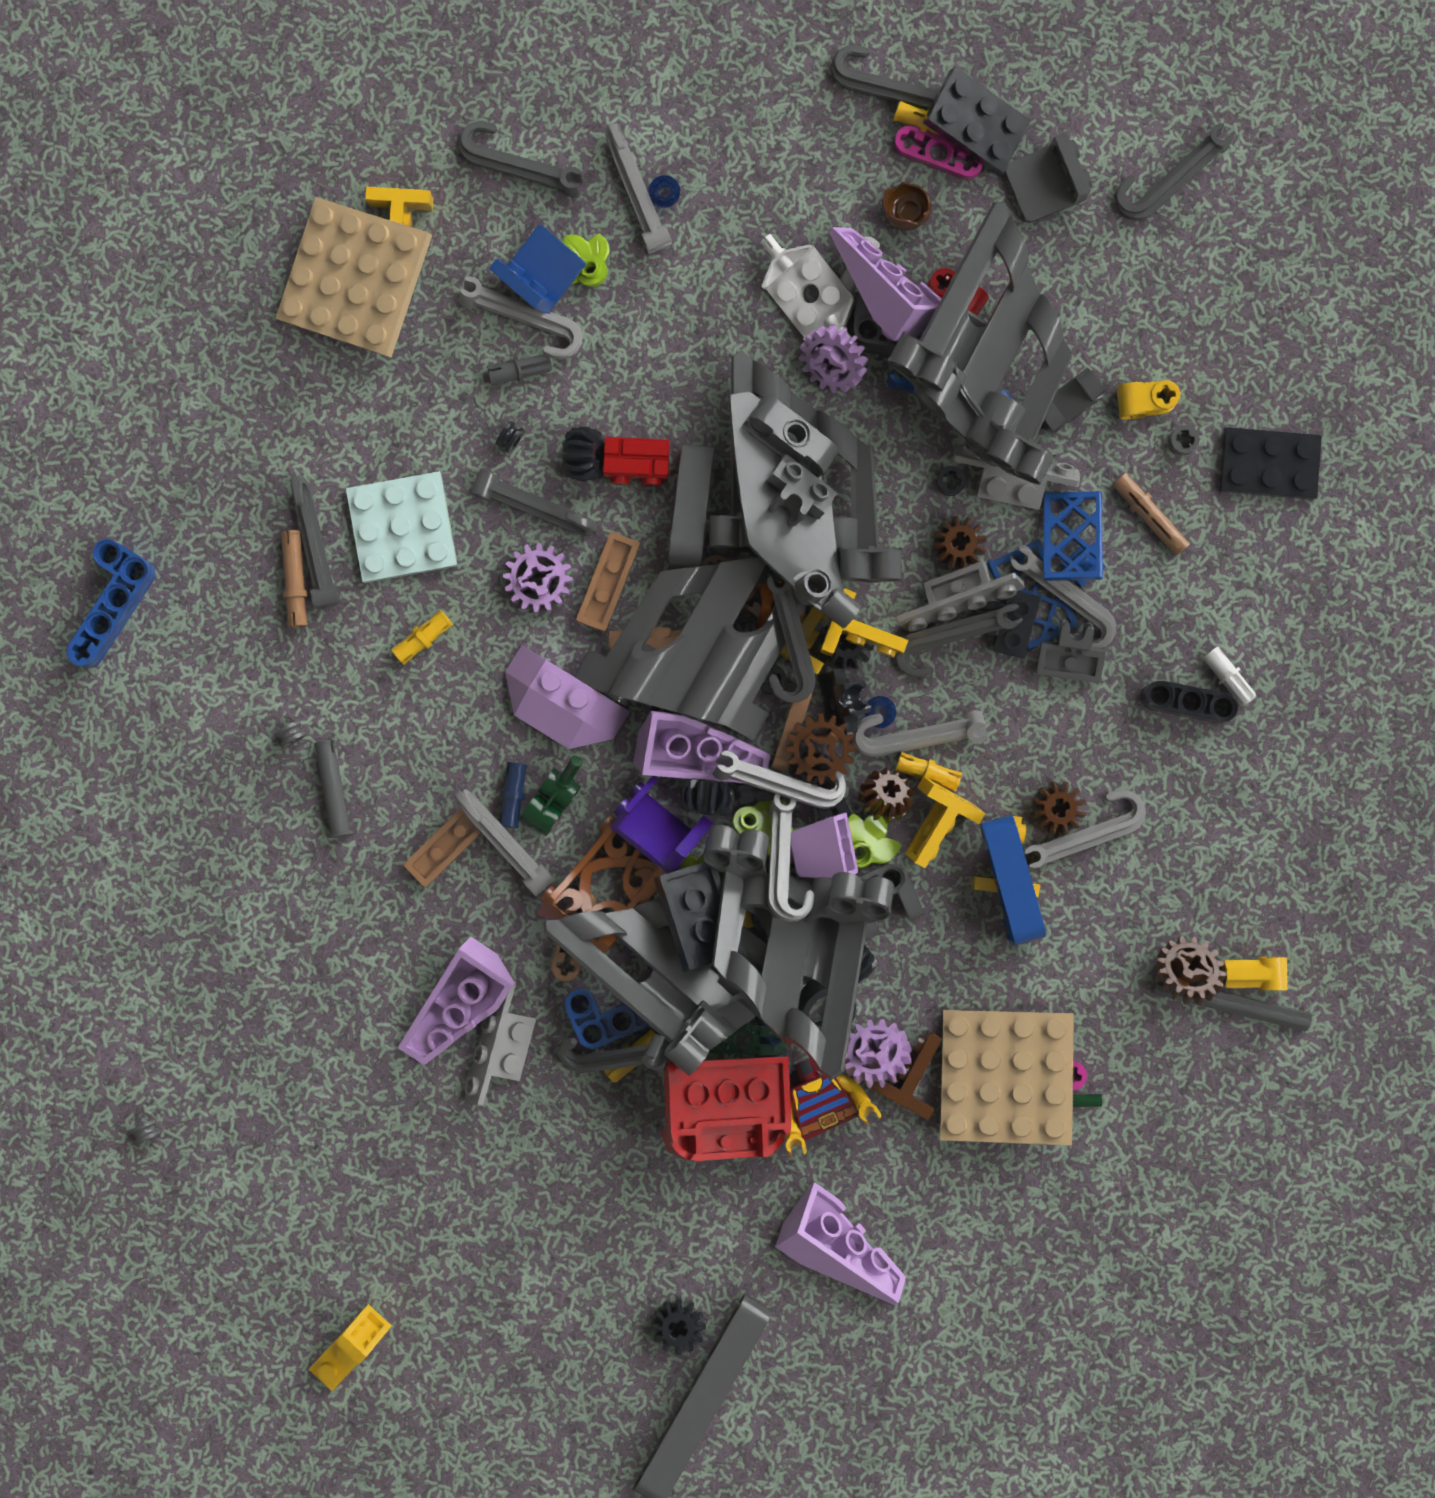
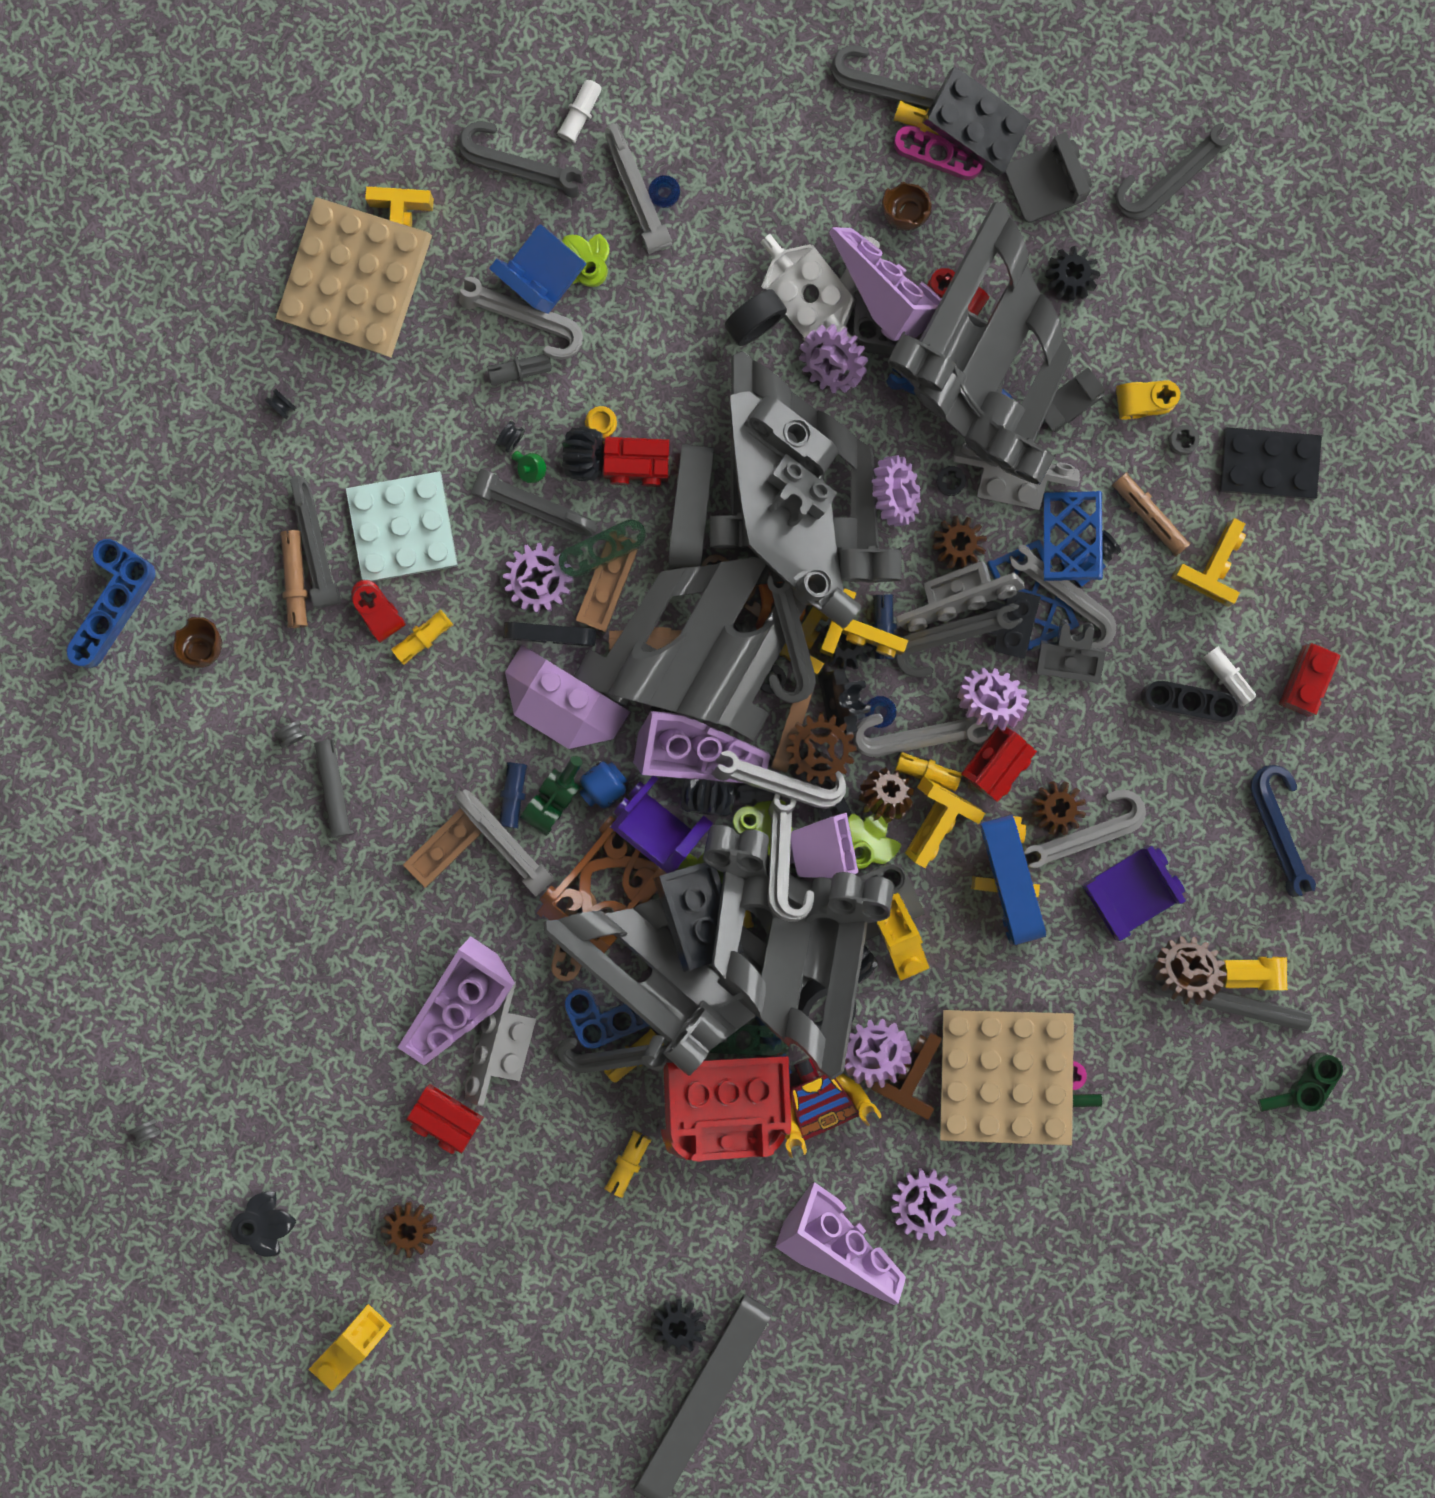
none -> reddish brown hair [173,617,223,669]
none -> black plate [230,1191,296,1257]
none -> black bush [265,389,297,420]
none -> red piece [351,580,406,643]
none -> reddish brown gear [381,1201,437,1258]
none -> red brick [406,1084,484,1154]
none -> black beam [503,622,596,647]
none -> green piece [512,451,546,483]
none -> white axle [557,80,601,144]
none -> clear green beam [559,519,646,578]
none -> blue head [579,761,628,809]
none -> yellow plate [585,406,617,438]
none -> yellow pin [604,1130,652,1198]
none -> black tyre [724,289,787,346]
none -> dark blue pin [871,594,897,659]
none -> lavender gear [872,455,921,527]
none -> yellow bracket [876,893,930,981]
none -> lavender gear [891,1168,962,1241]
none -> lavender gear [957,668,1029,730]
none -> red brick [961,726,1037,802]
none -> black gear [1045,246,1100,302]
none -> dark purple panel [1082,845,1186,941]
none -> black bush [1090,530,1121,562]
none -> yellow bracket [1171,518,1246,607]
none -> dark blue piece [1250,765,1316,897]
none -> dark green beam [1258,1053,1343,1112]
none -> red brick [1279,643,1341,717]

